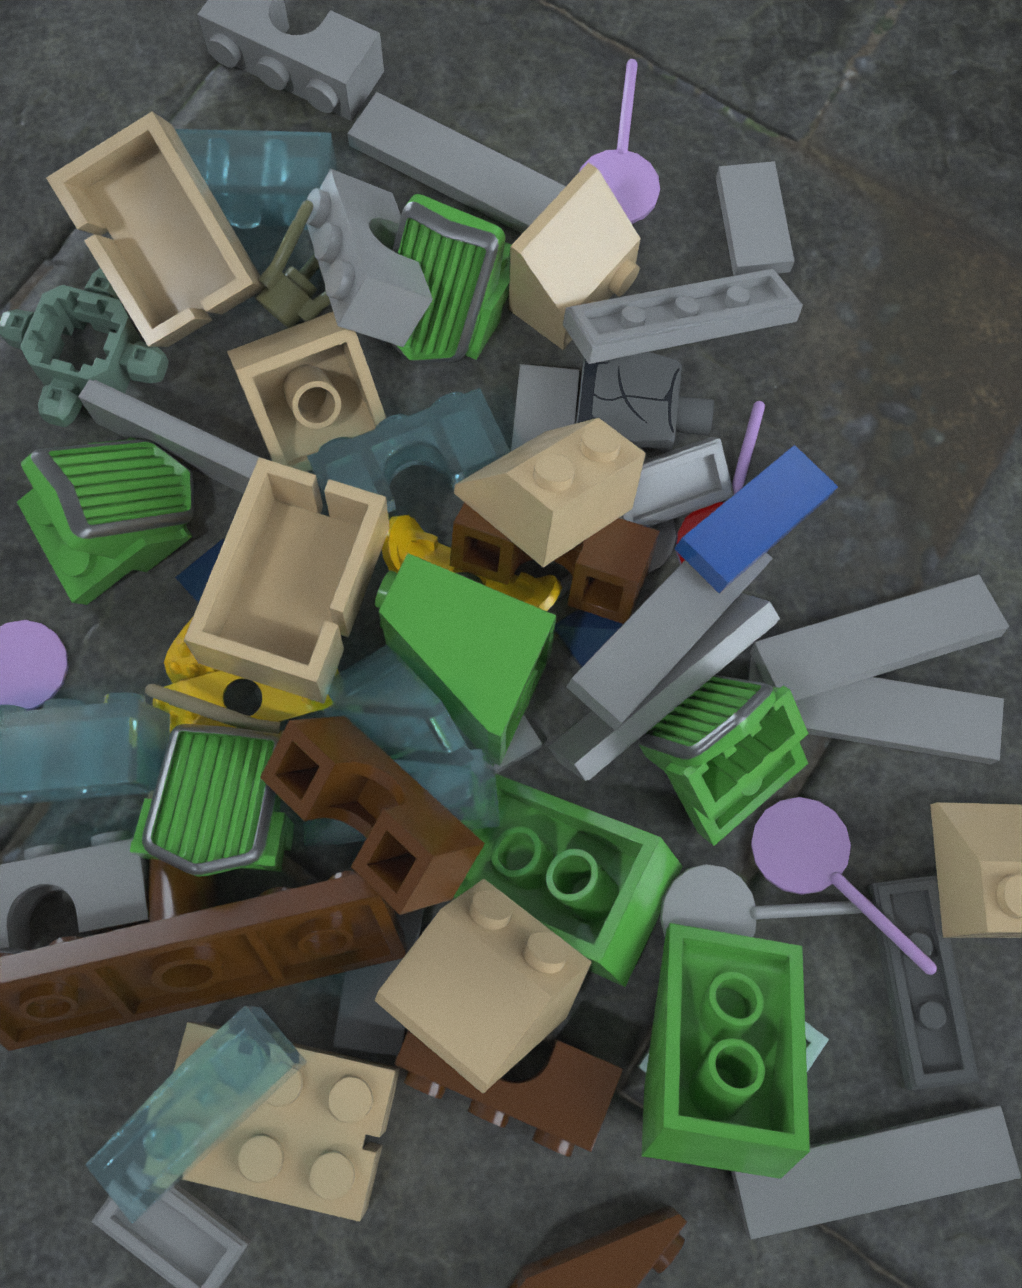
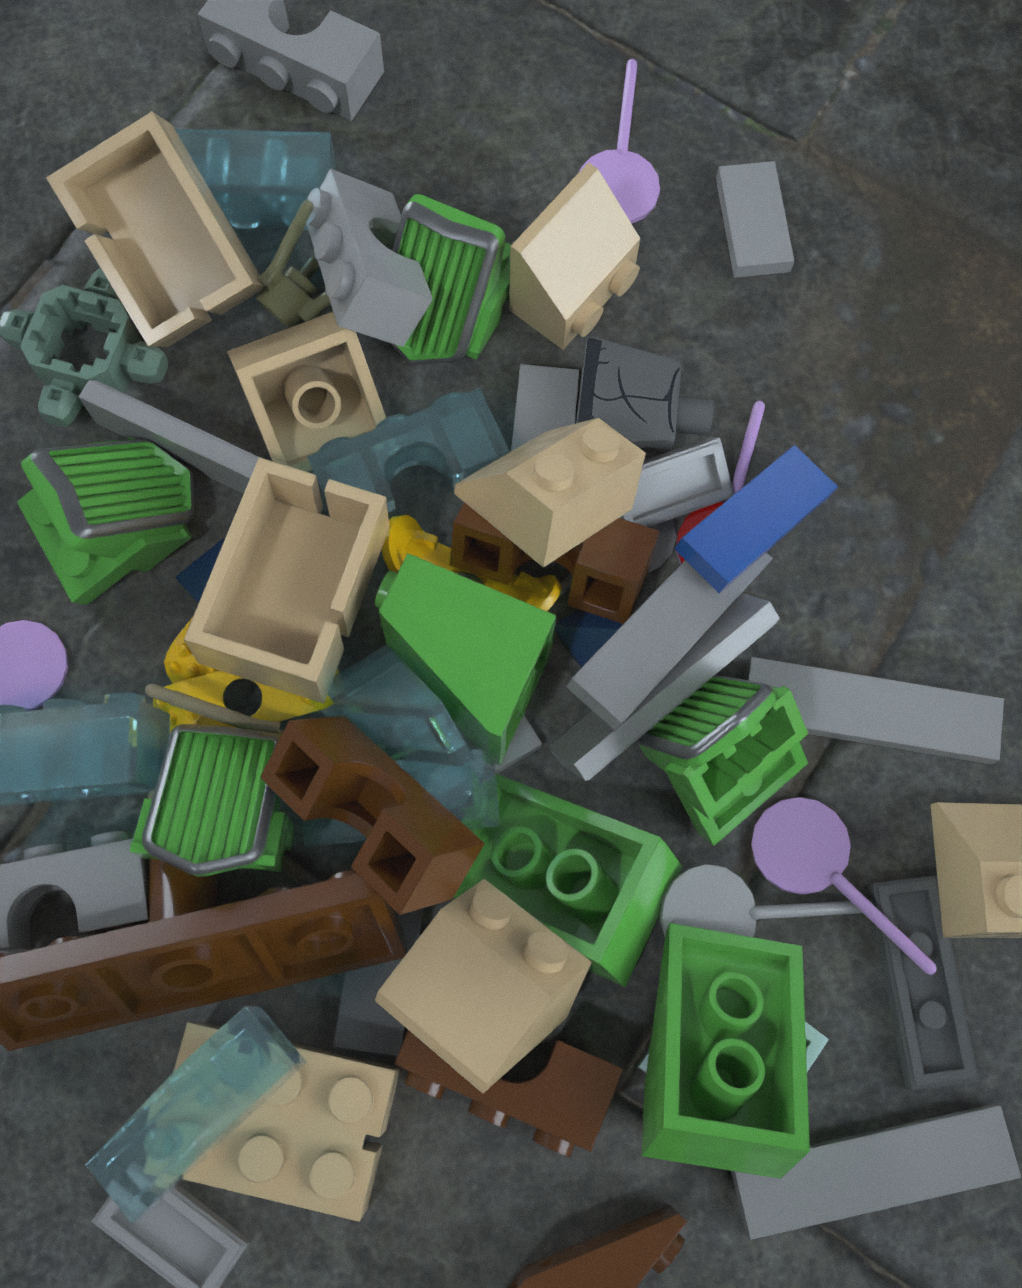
light grey tile [347,92,566,233] -> none
light grey tile [563,269,803,364] -> none
light grey tile [750,575,1009,701] -> none

